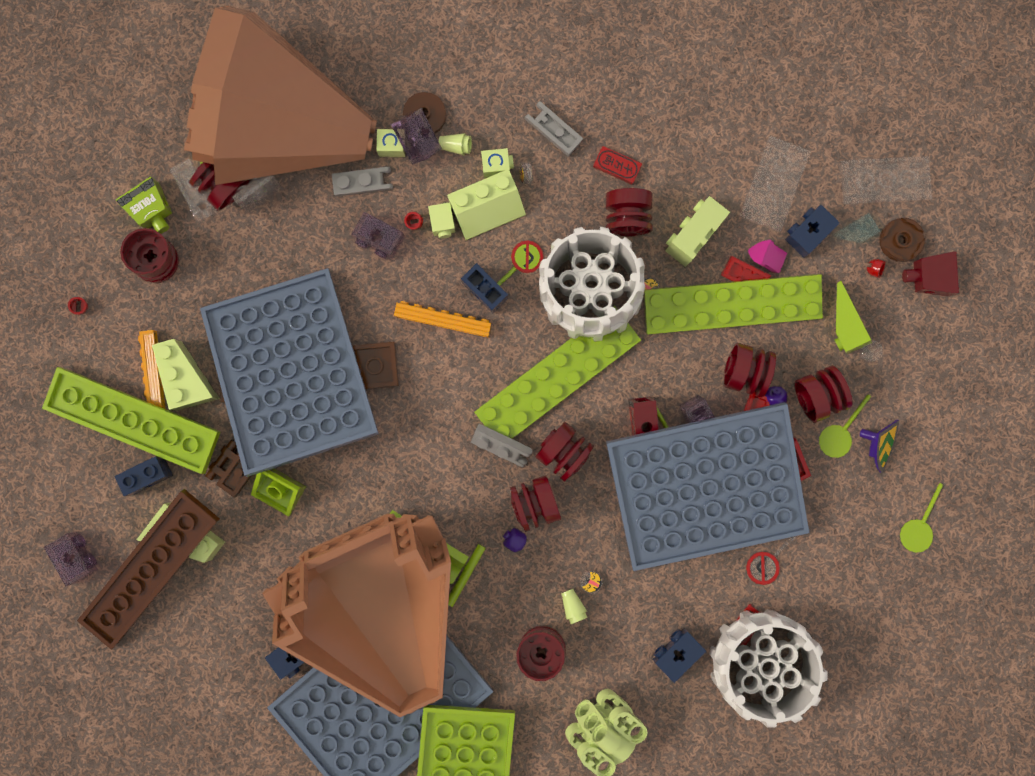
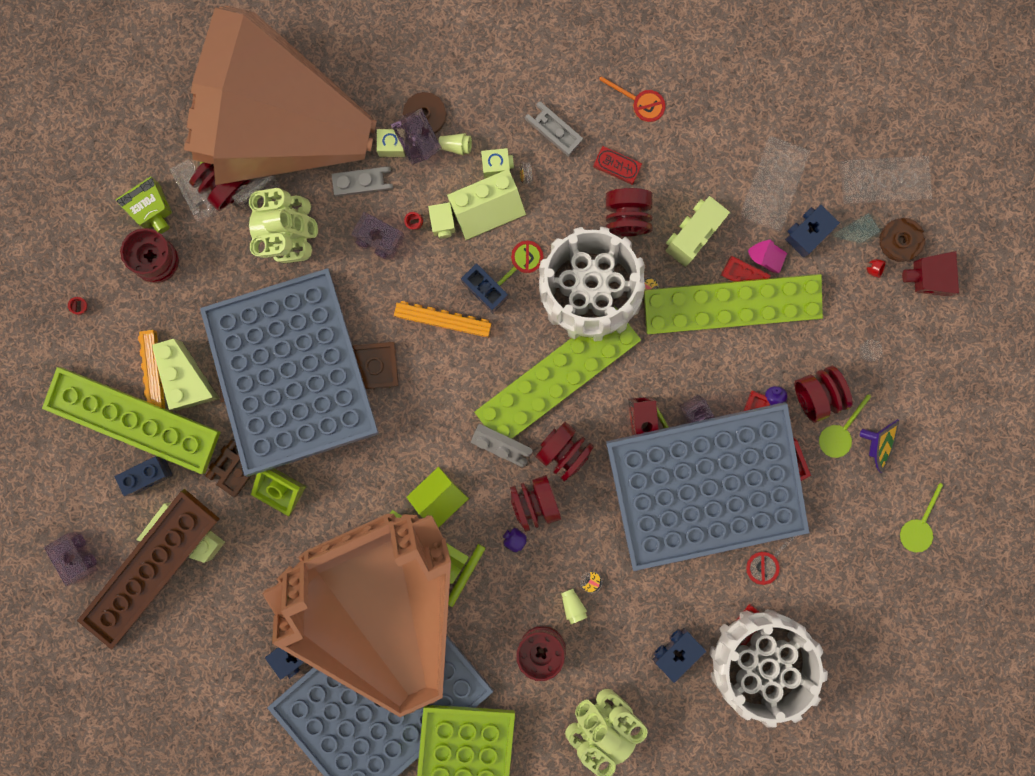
dark red wheel [724,342,776,398] -> none
lime slope [834,281,872,354] -> none
none -> yellowish green piece [249,188,318,263]
none -> lime slope [406,467,469,528]
none -> piece [599,77,665,122]

